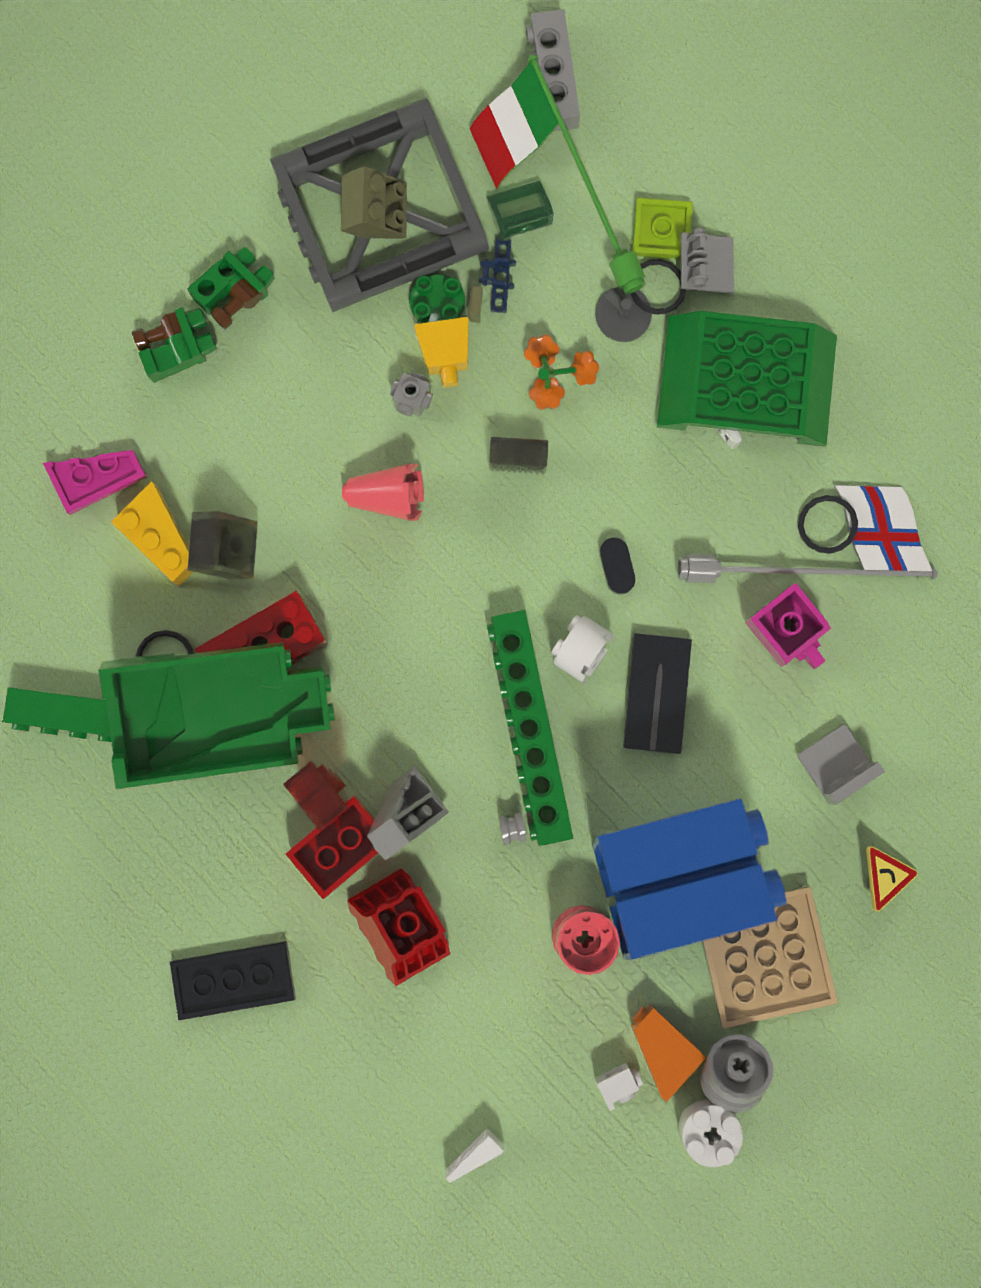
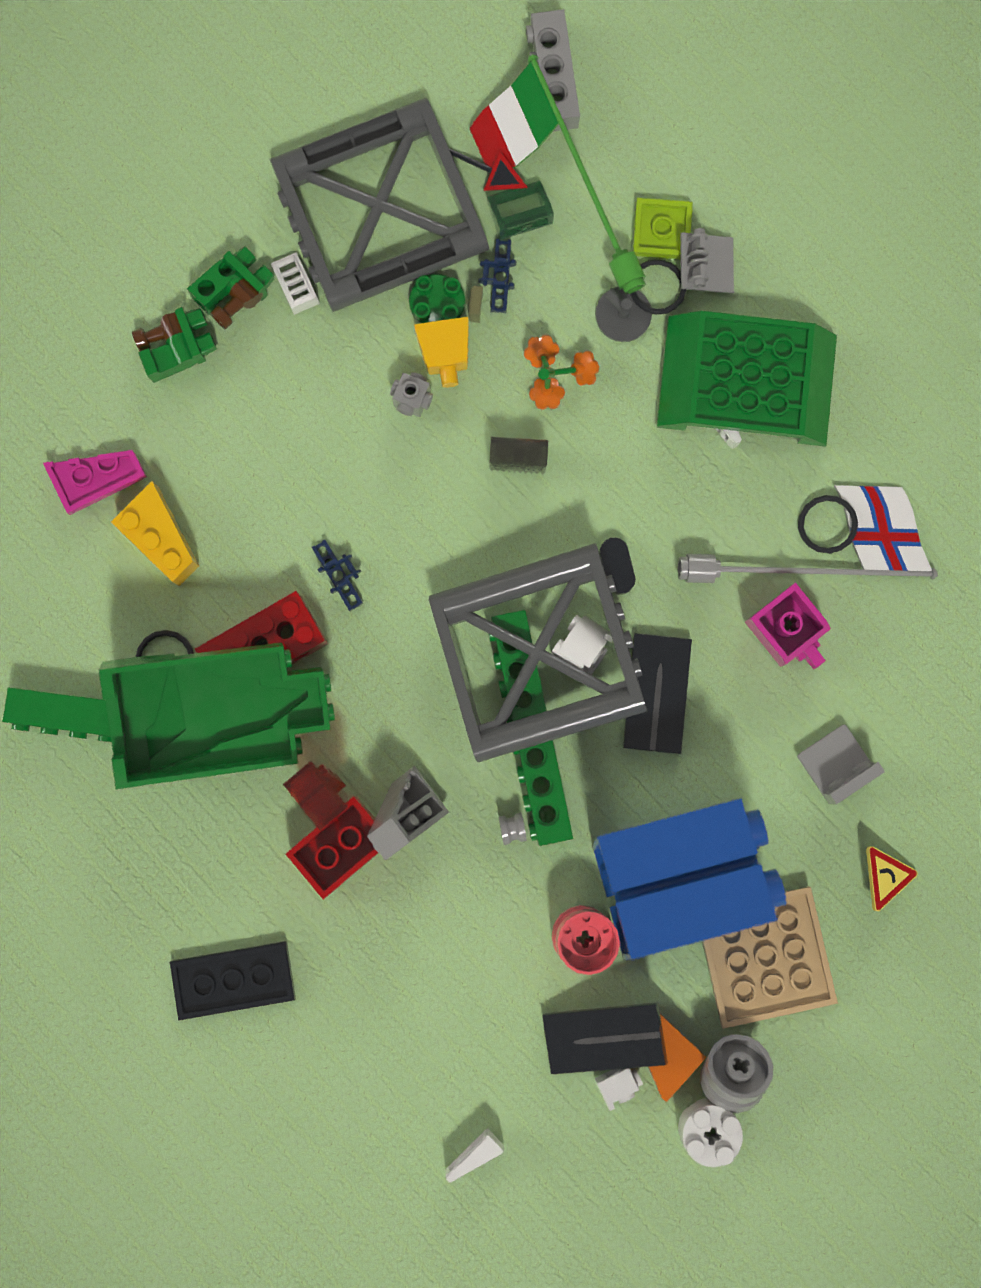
clear smoke brick [187,511,258,579] -> none
olive slope [341,166,407,239] -> none
coral cone [342,463,424,521] -> none
red slope [347,868,450,986] -> none
none -> white slope [271,253,320,315]
none -> dark blue piece [311,540,363,611]
none -> dark grey piece [429,543,648,763]
none -> piece [449,148,529,191]
none -> black tile [542,1002,668,1075]

